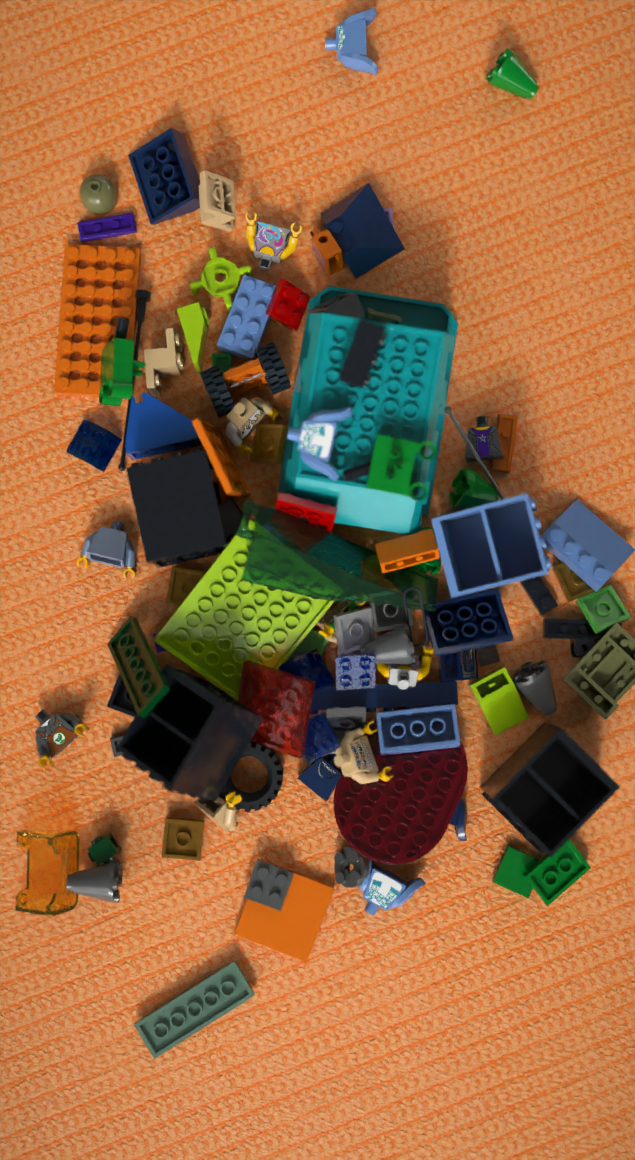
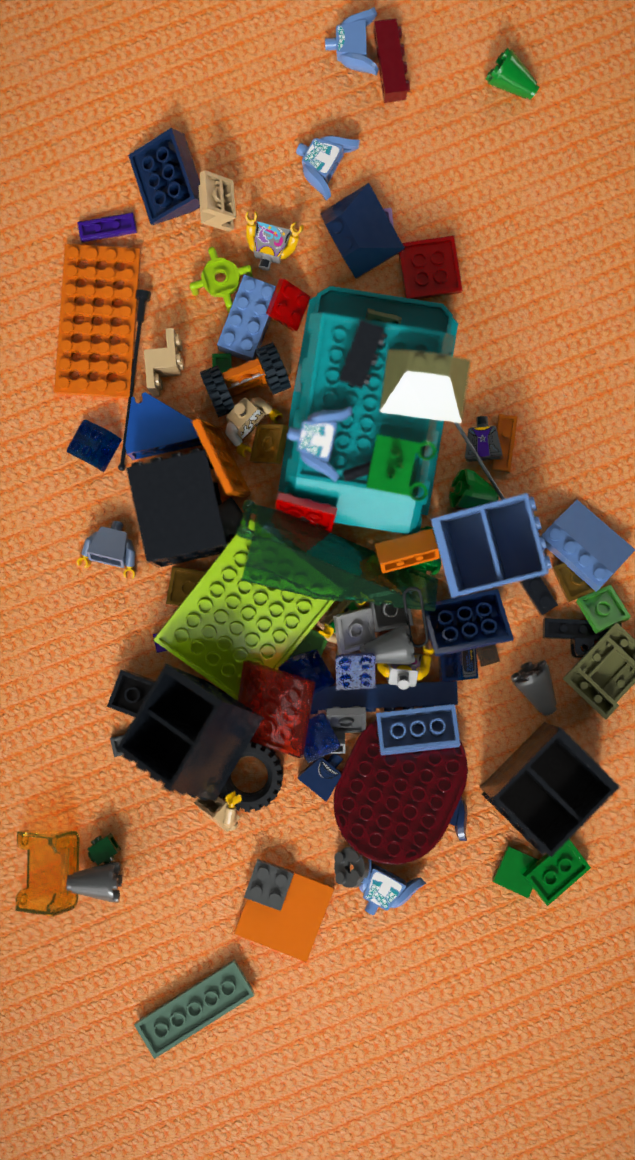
torso [35,709,90,770] -> none
olive cylinder [79,174,118,214] -> none
green piece [99,316,145,406] -> none
dark green plate [107,616,170,718] -> none
pearl gold plate [161,817,205,861] -> none
lime slope [177,302,210,373] -> none
dark grey slope [308,293,365,319] -> none
orange torso [310,227,344,277] -> none
tan torso [334,721,393,784] -> none
lime slope [467,666,529,736] -> none
none -> medium blue torso [296,135,360,201]
none -> dark red brick [373,18,410,103]
none -> slope [380,350,471,423]
none -> red plate [399,235,463,299]

